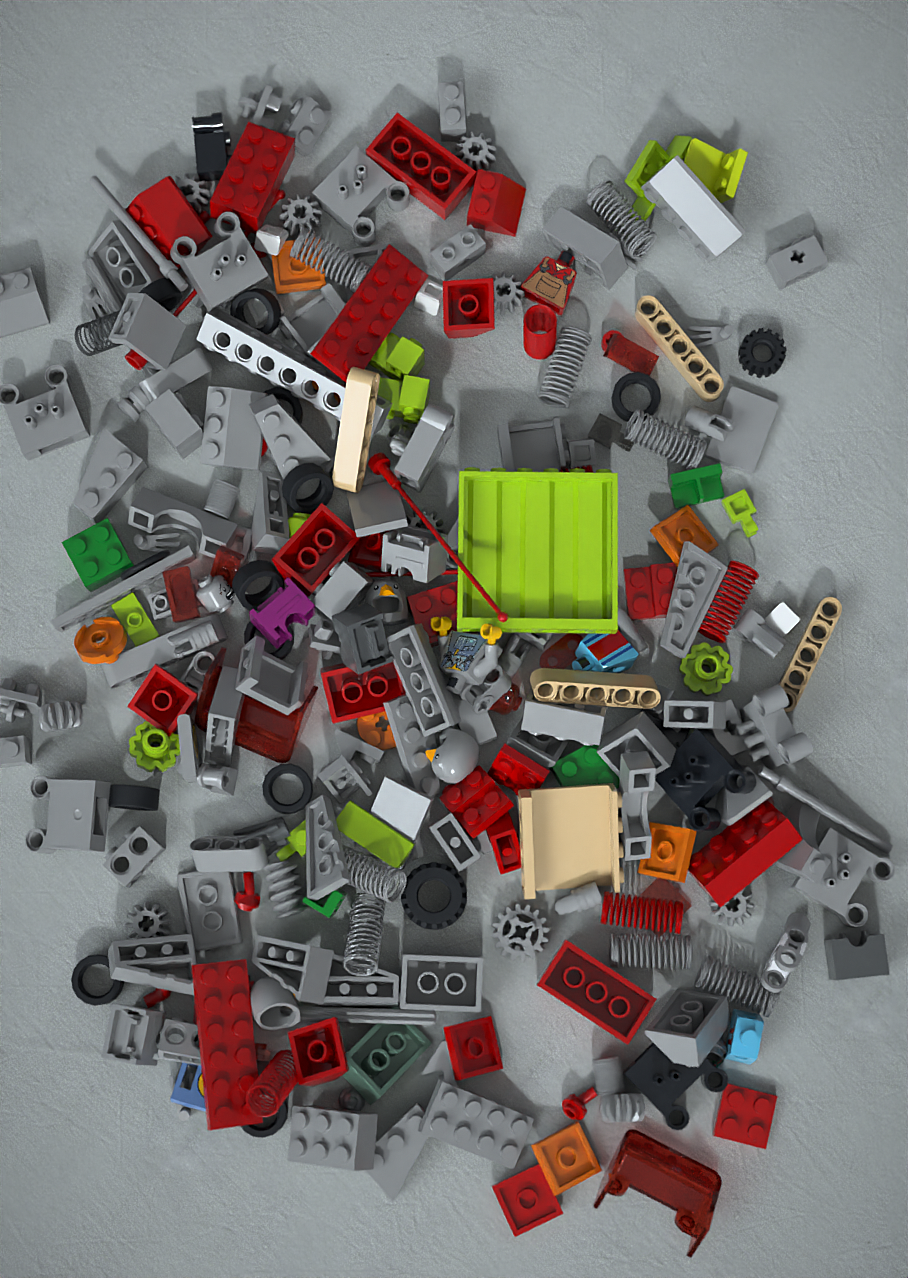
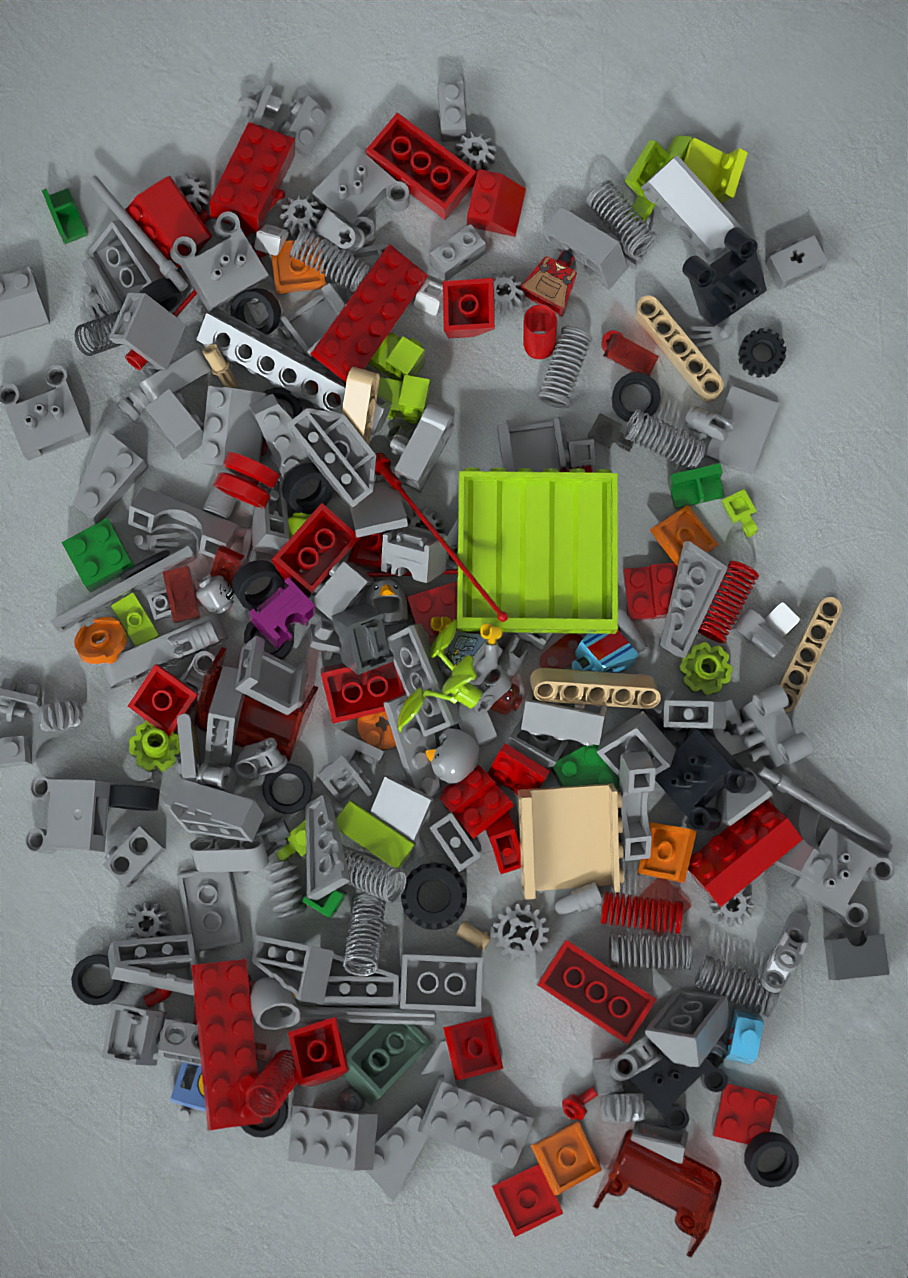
black hinge [192,112,232,182] -> none
red plate [234,872,261,911] -> none
none -> green panel [42,188,88,244]
none -> light grey wedge [164,777,264,842]
none -> tan axle [202,344,238,388]
none -> red wheel [213,451,280,509]
none -> light grey piece [234,738,288,780]
none -> light grey wedge [287,408,376,508]
none -> light grey piece [315,208,366,251]
none -> lime plant [398,619,482,733]
none -> tan pin [456,921,491,951]
none -> light grey piece [609,1036,663,1081]
none -> light grey slope [631,1121,689,1164]
none -> black piece [682,227,767,327]
none -> black tyre [744,1131,799,1188]

